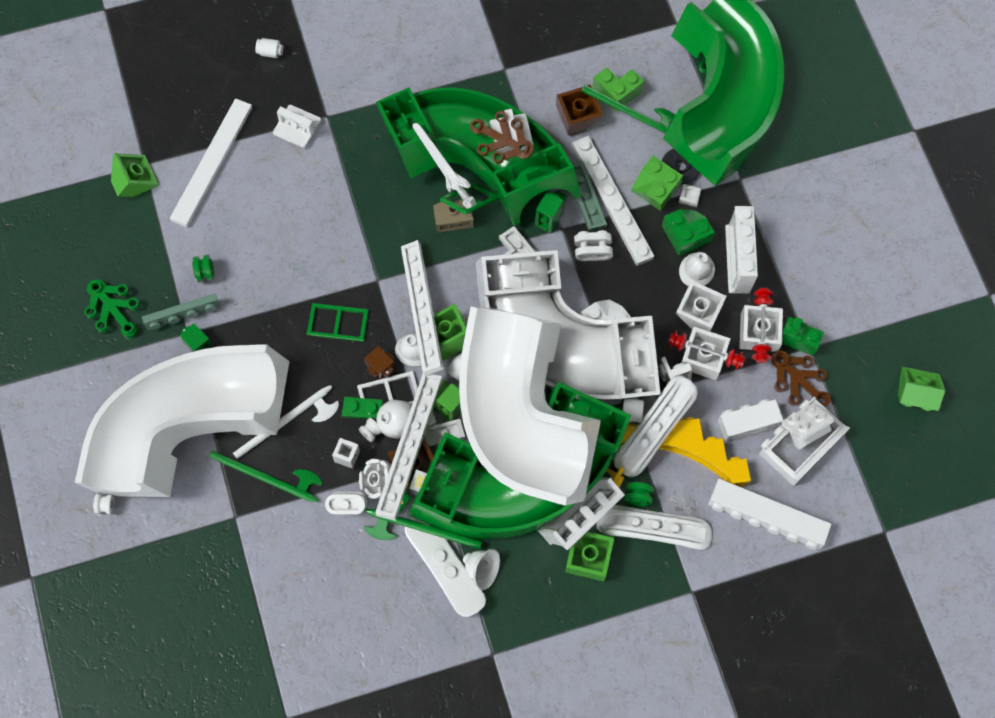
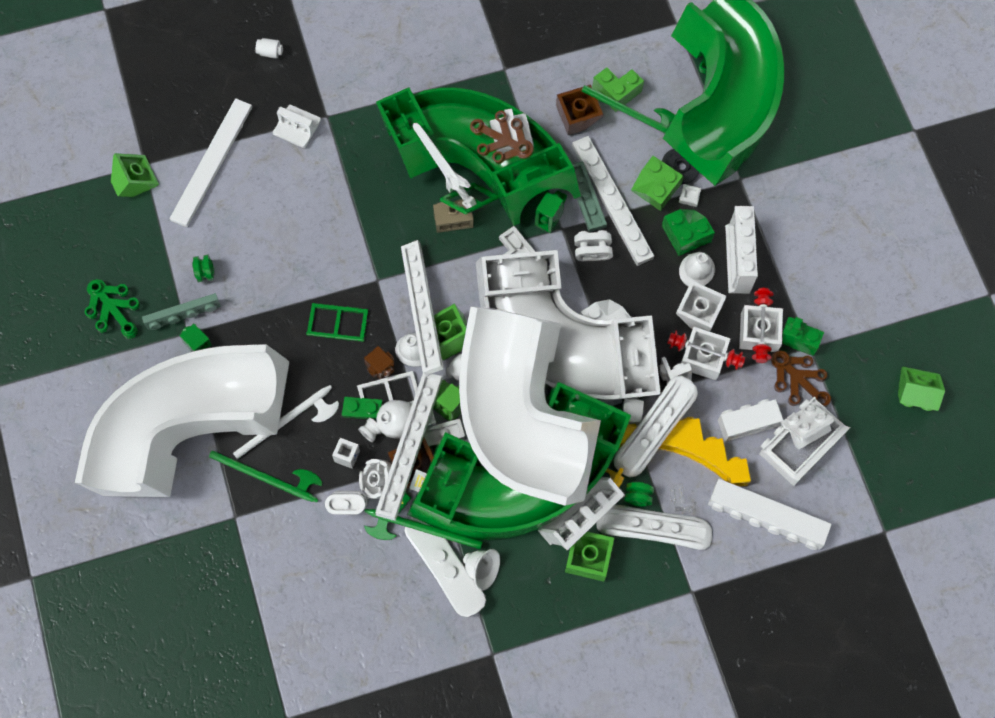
white wheel [93,494,115,514] -> none

